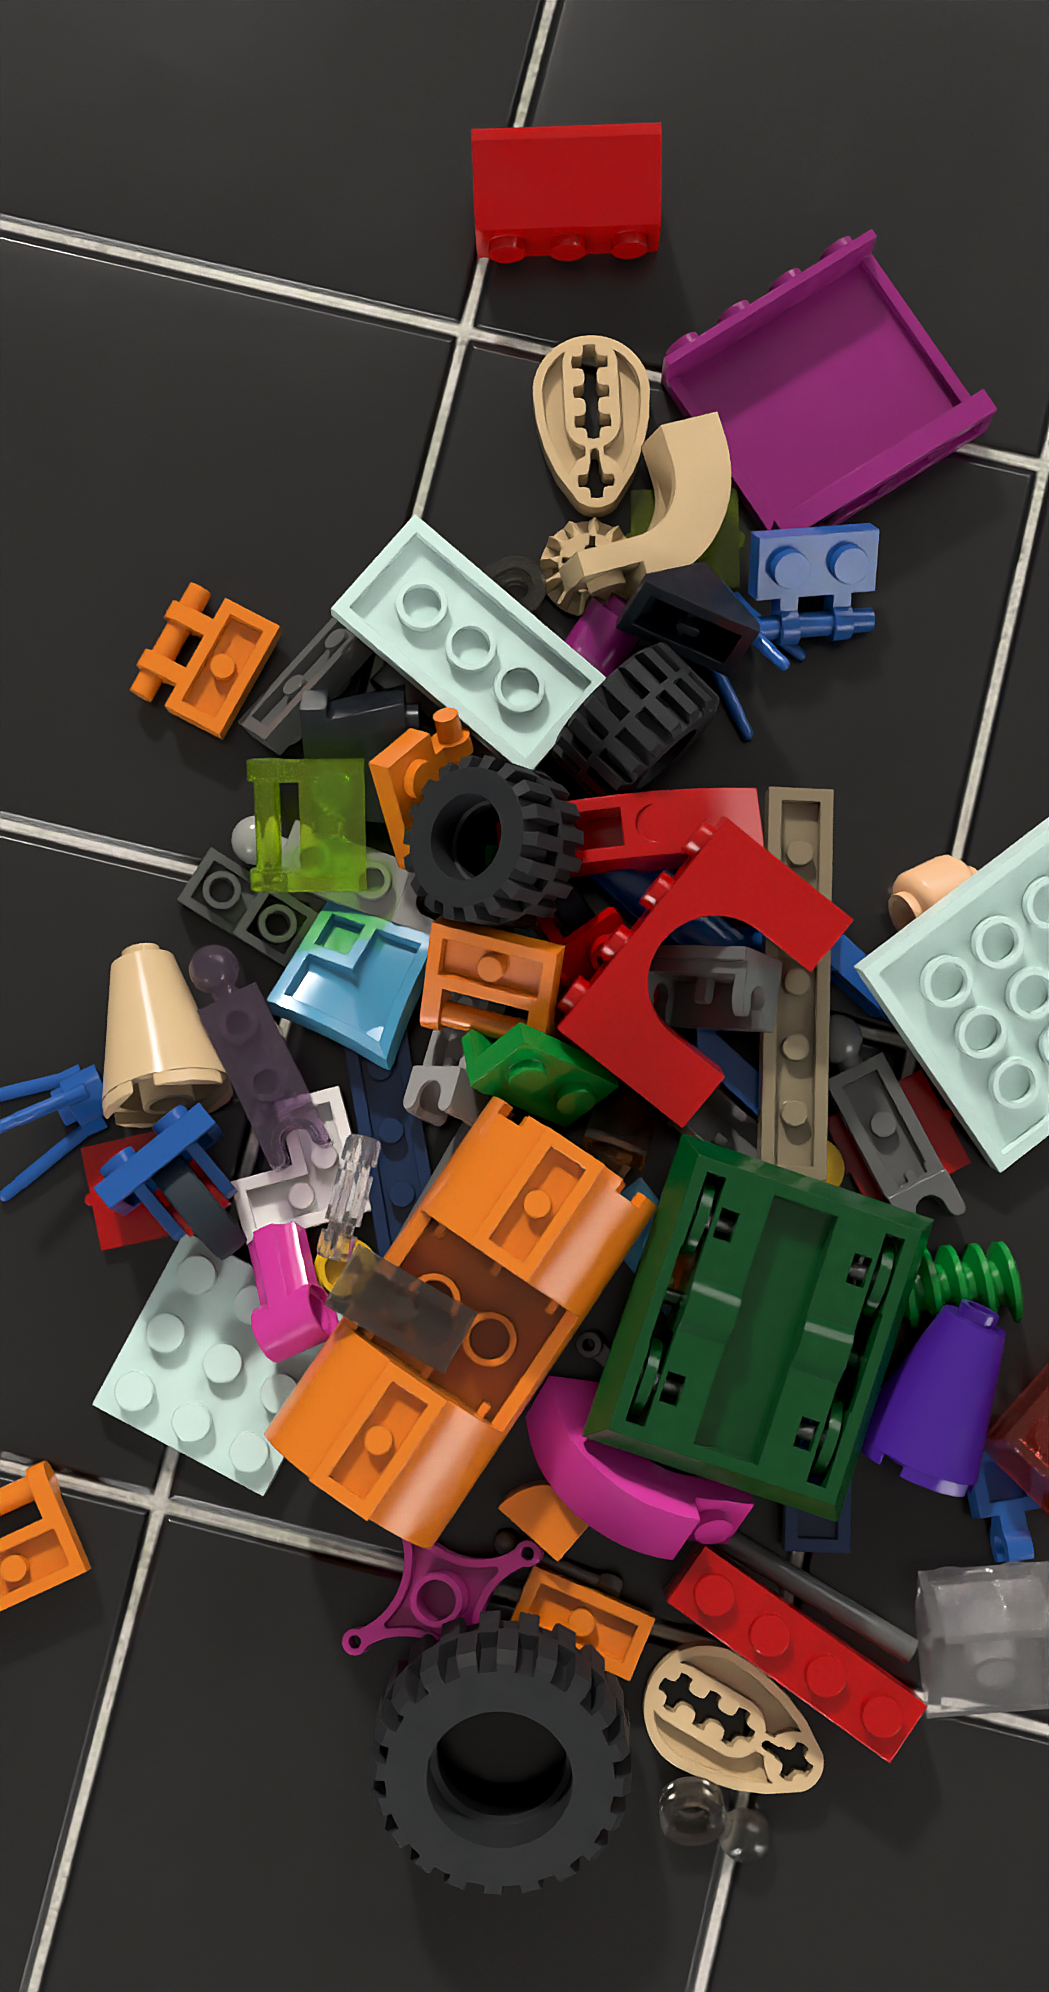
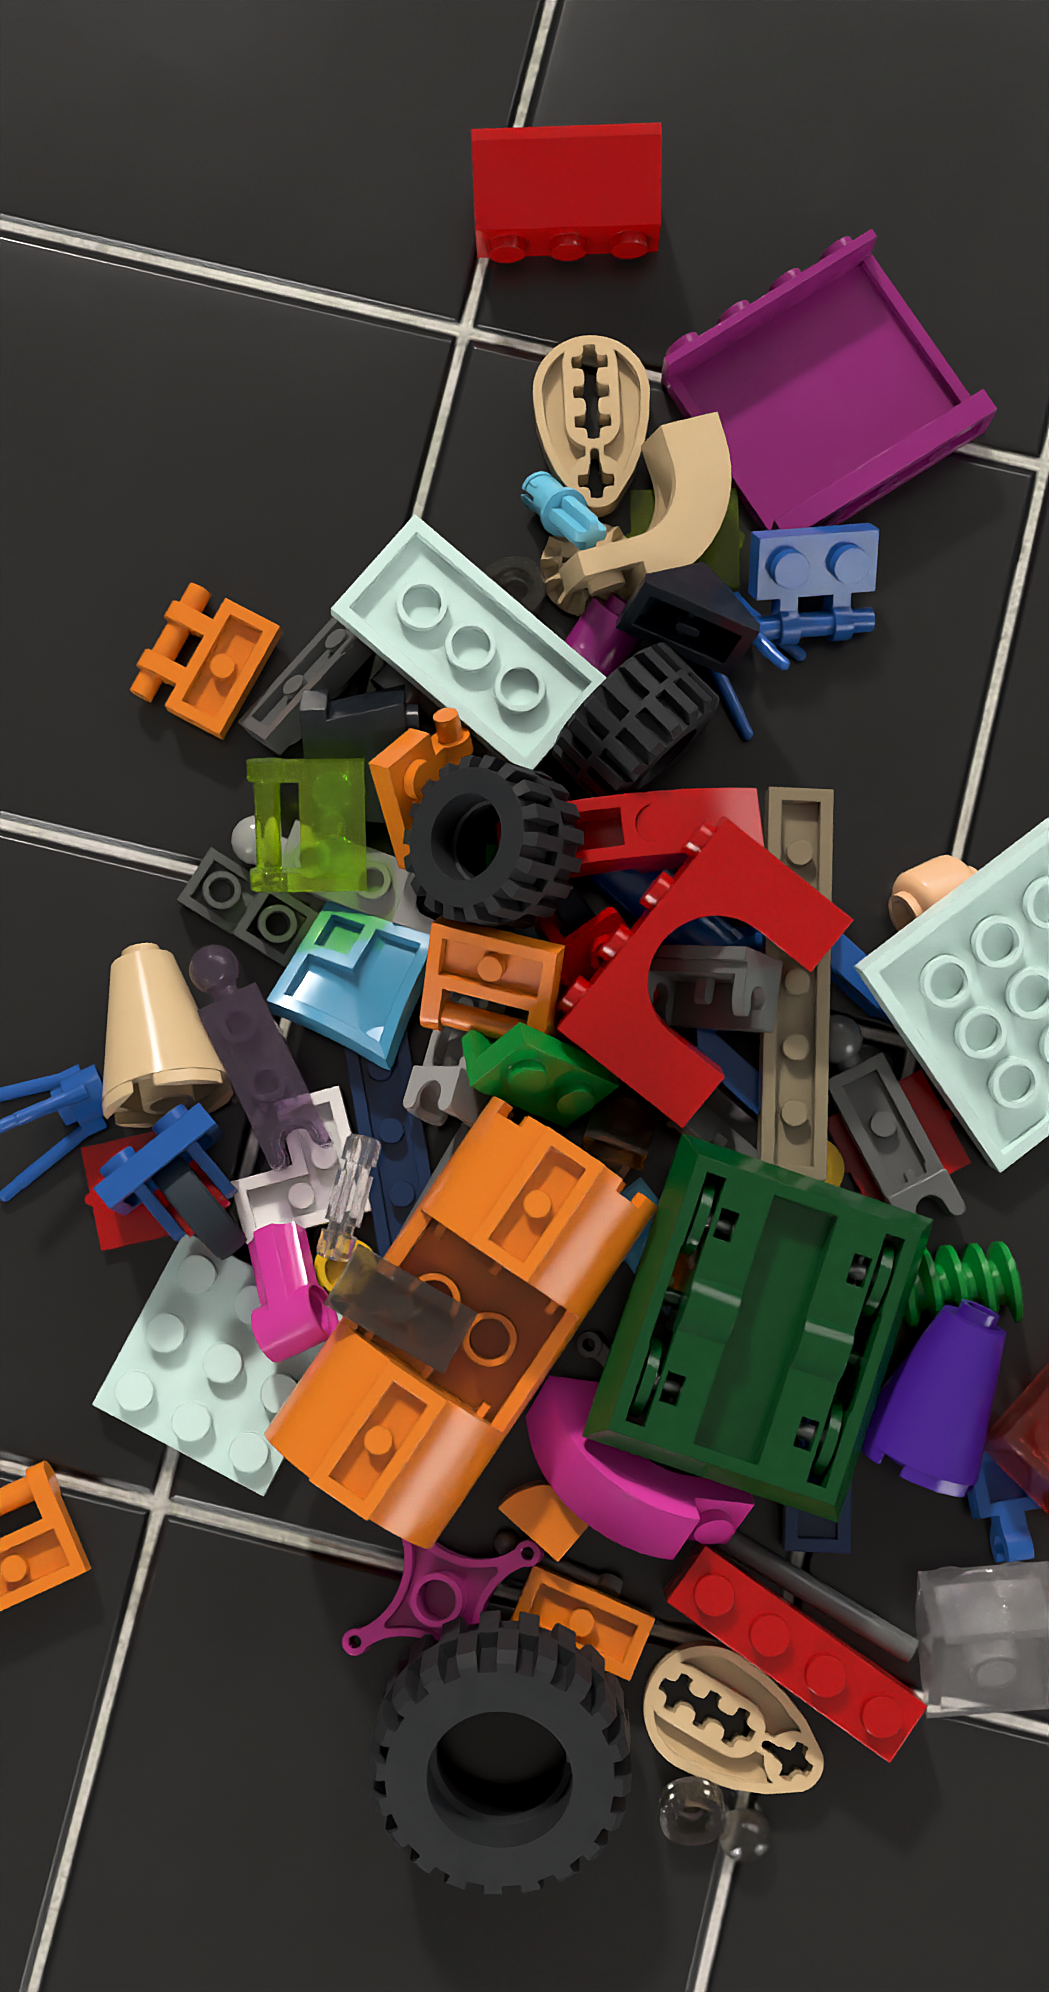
none -> medium azure axle [521,471,607,550]

